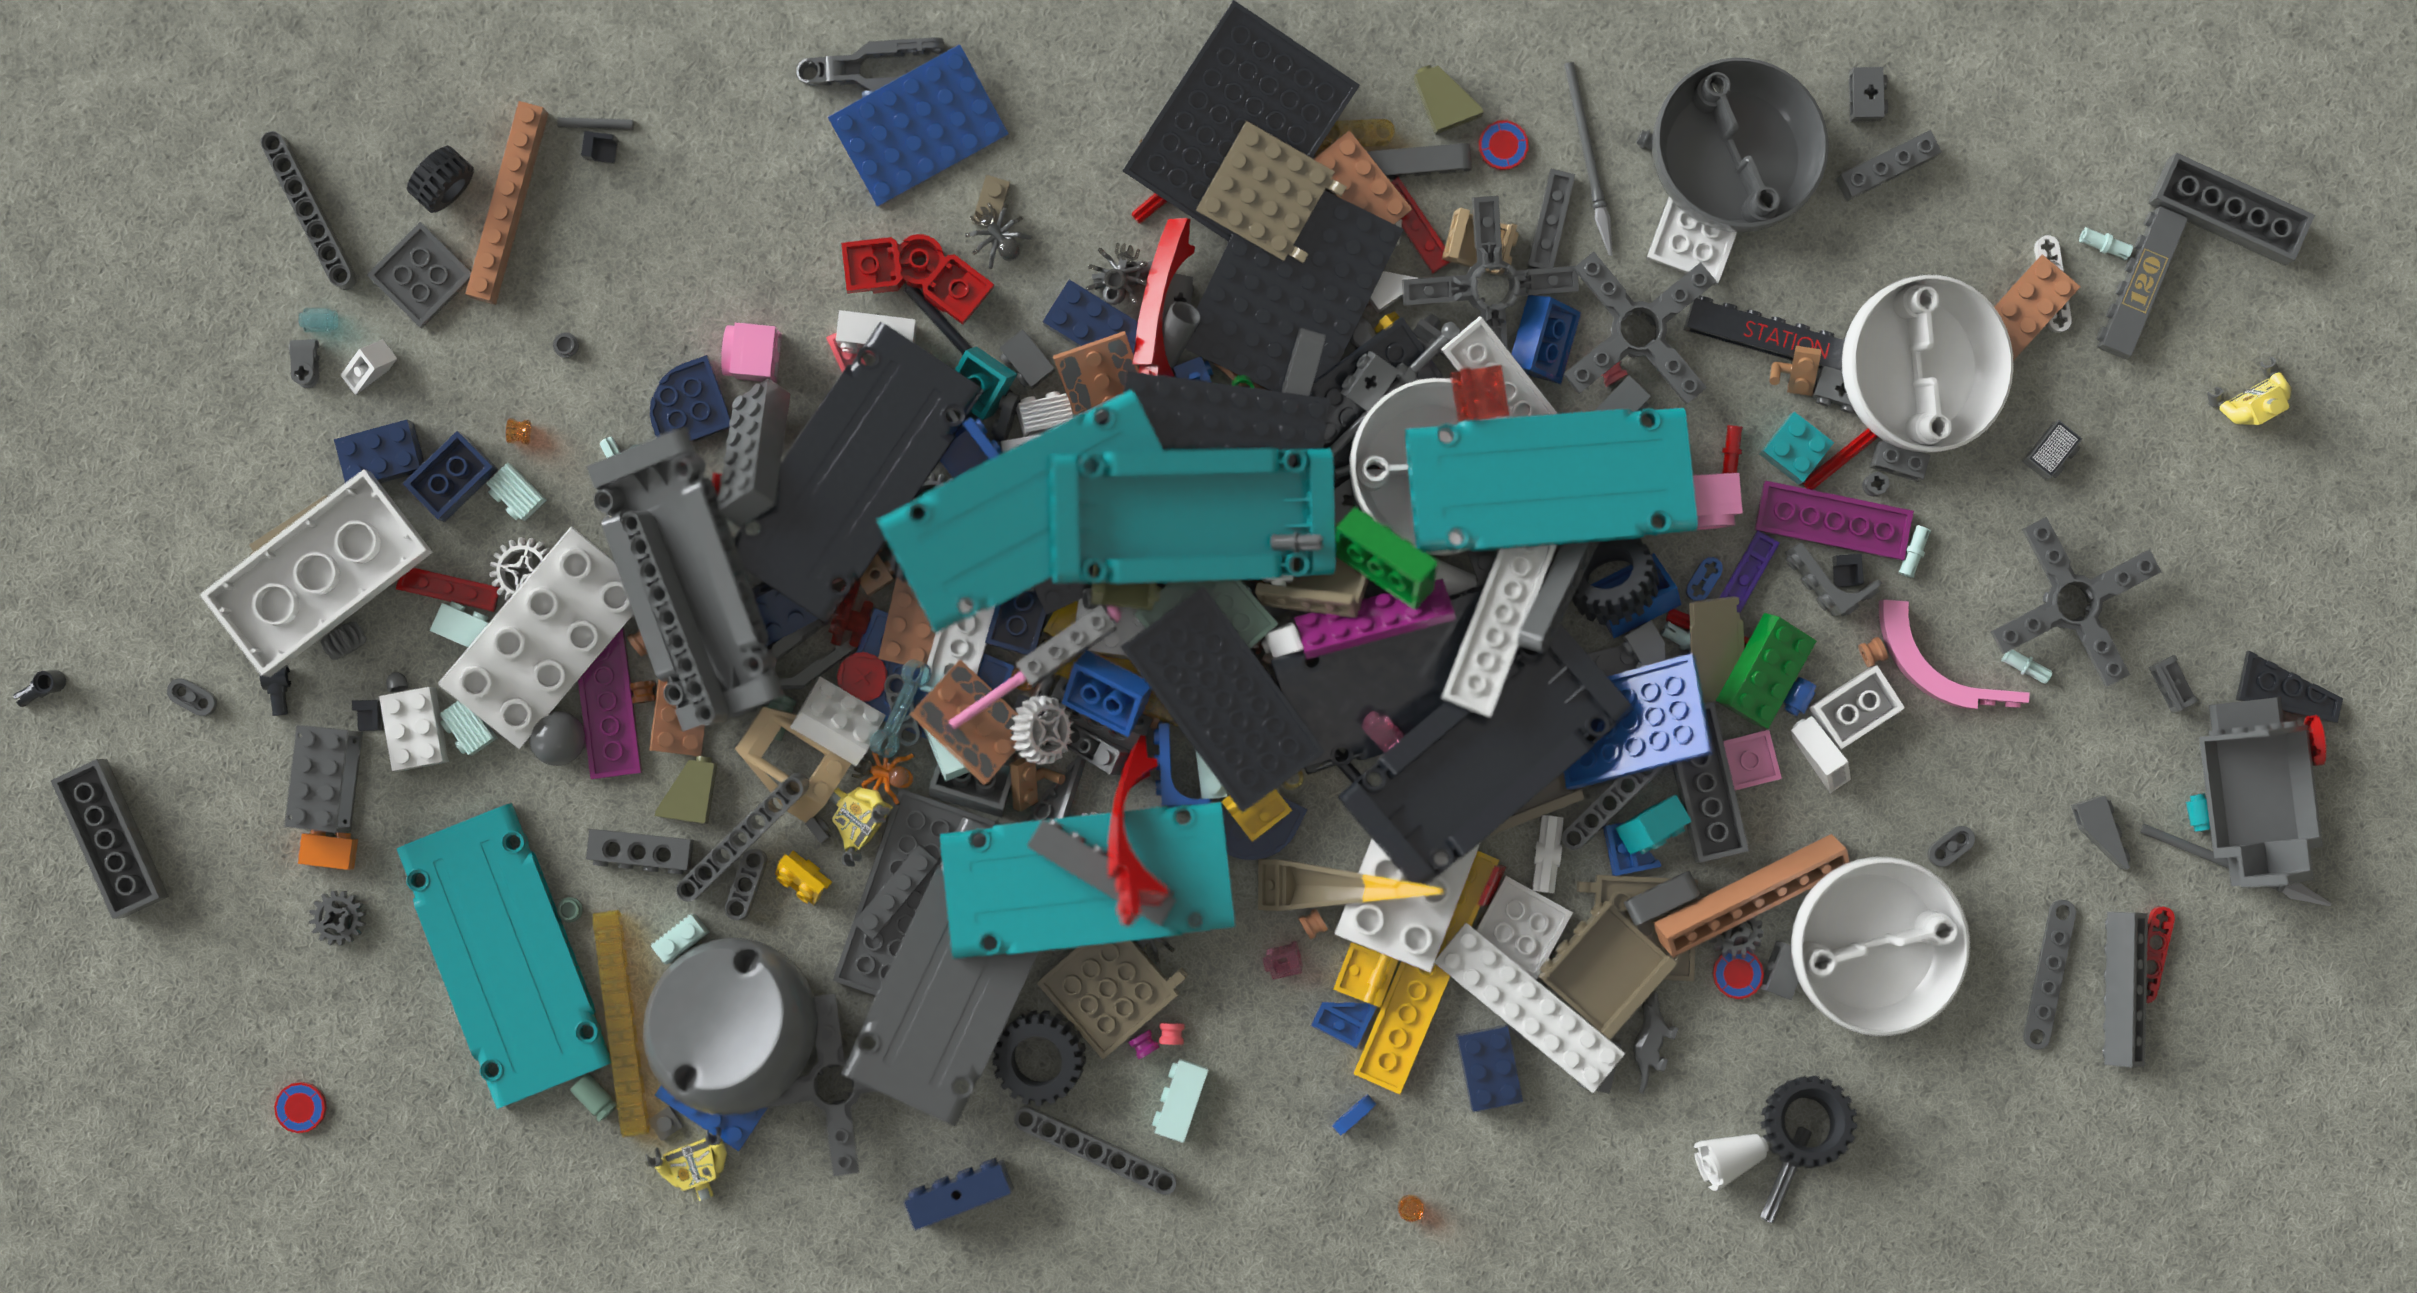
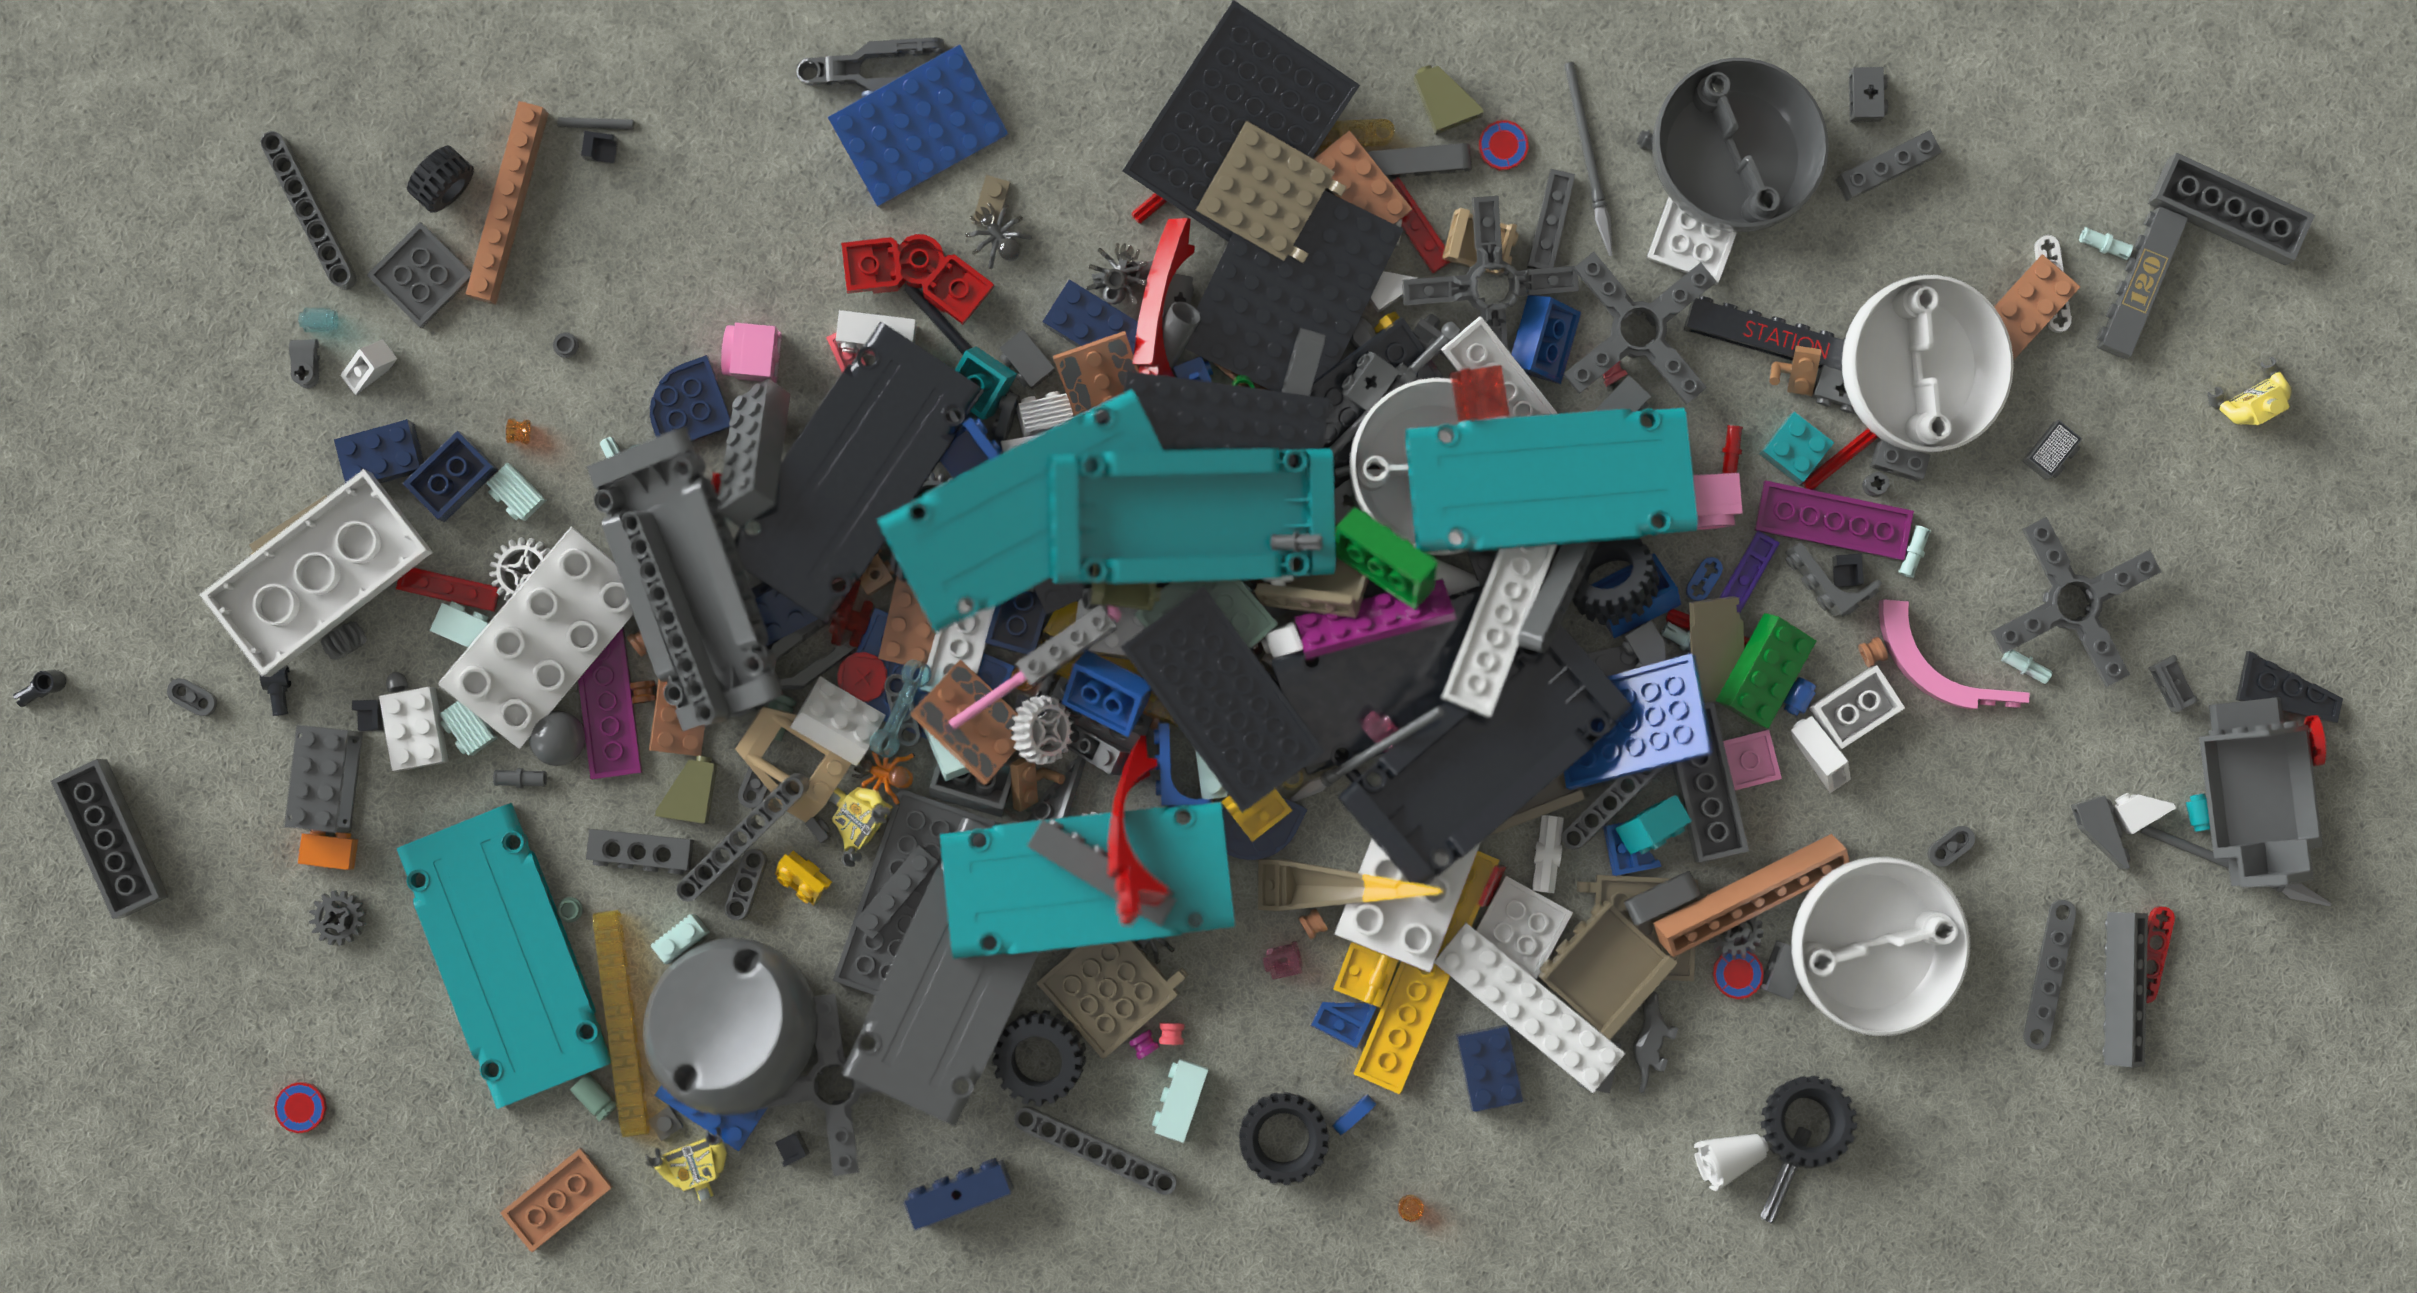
none -> dark grey pin [493,768,547,788]
none -> nougat plate [500,1147,613,1253]
none -> dark grey plate [738,760,773,808]
none -> black panel [775,1130,810,1167]
none -> black tyre [1239,1092,1329,1185]
none -> dark grey piece [1289,707,1444,802]
none -> white slope [2113,793,2176,834]

